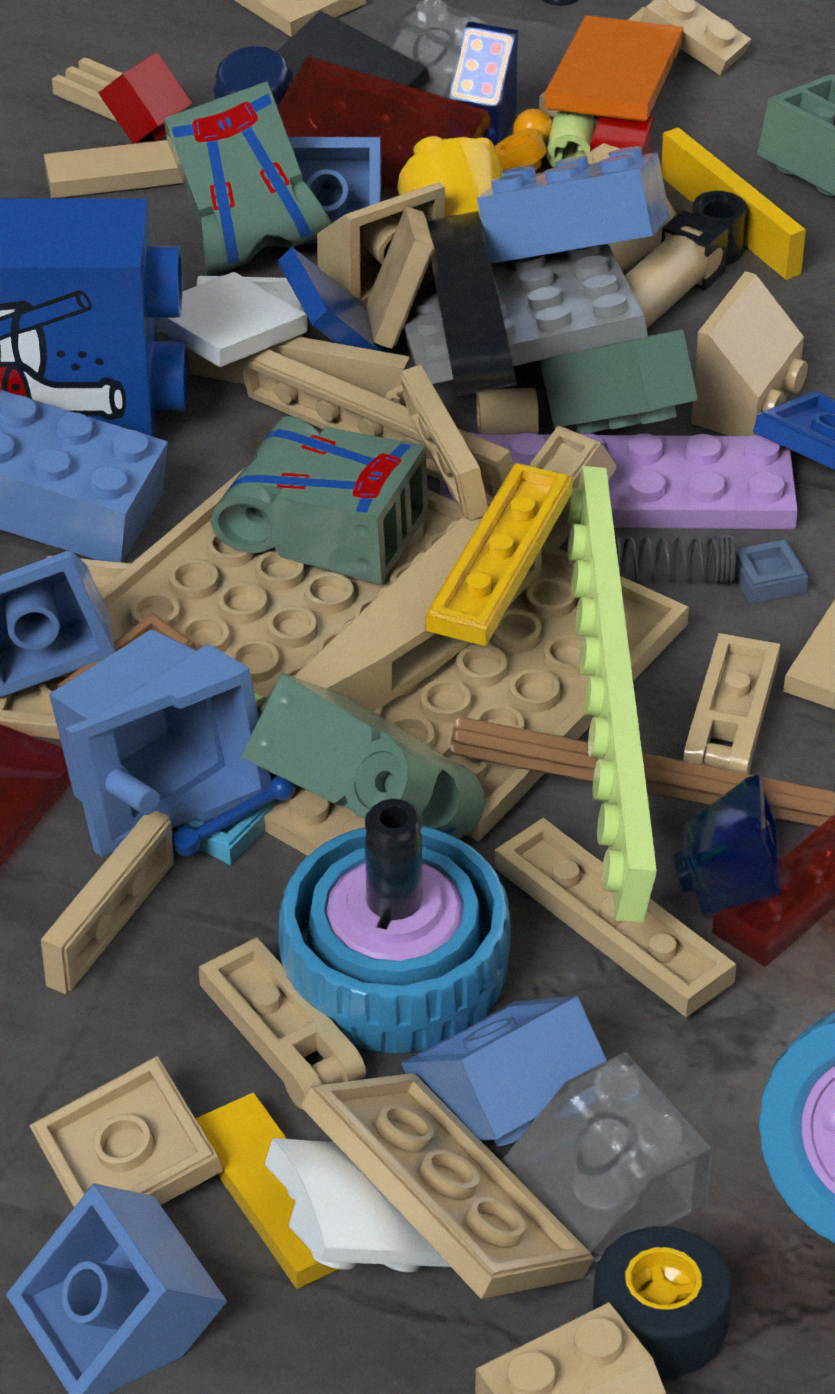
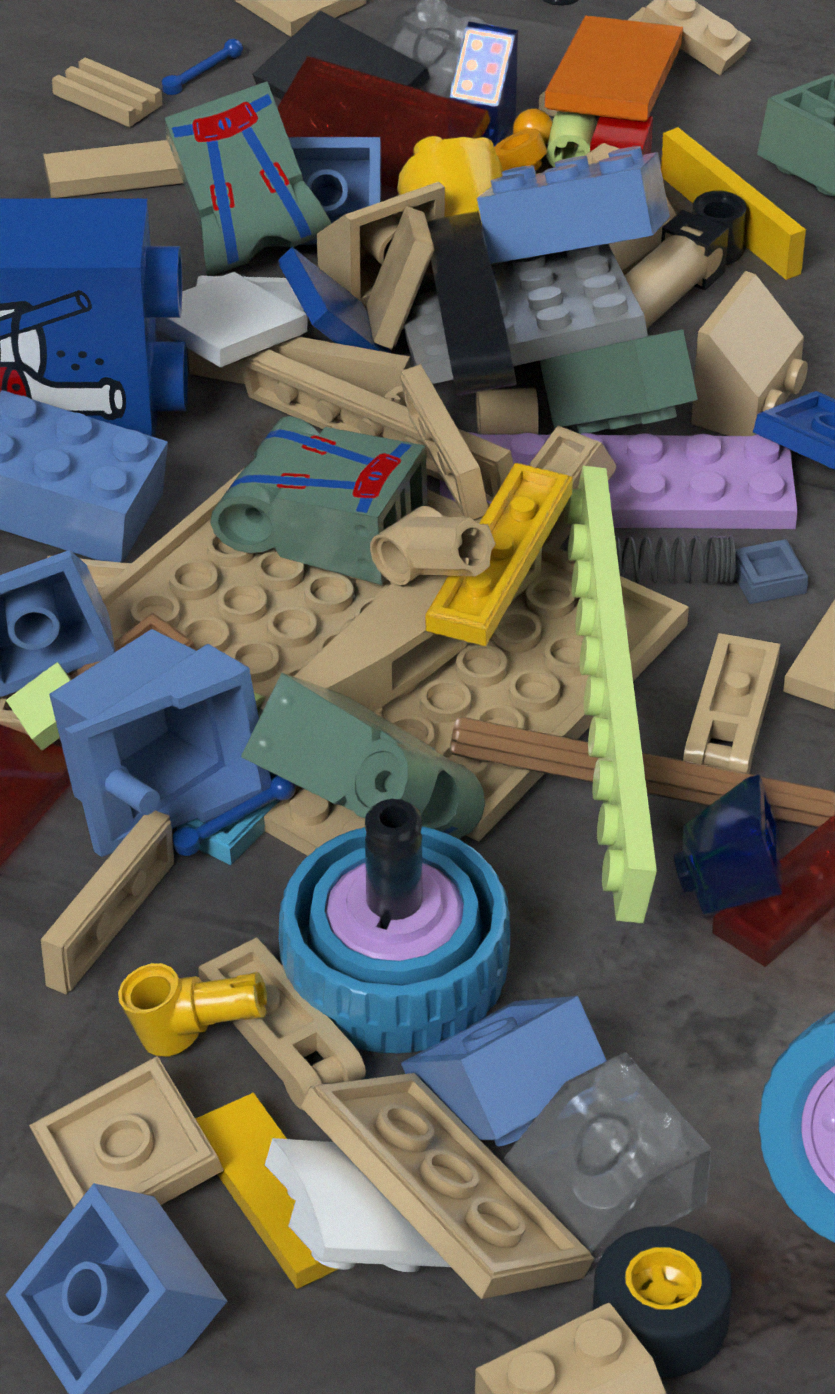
red brick [98,52,192,144] -> none
dark blue piece [213,46,298,117] -> none
tan plate [494,818,737,1018] -> none
none -> yellowish green tile [6,662,71,751]
none -> yellow pin [118,963,267,1057]
none -> blue hinge [162,38,243,95]
none -> tan piece [370,506,496,586]

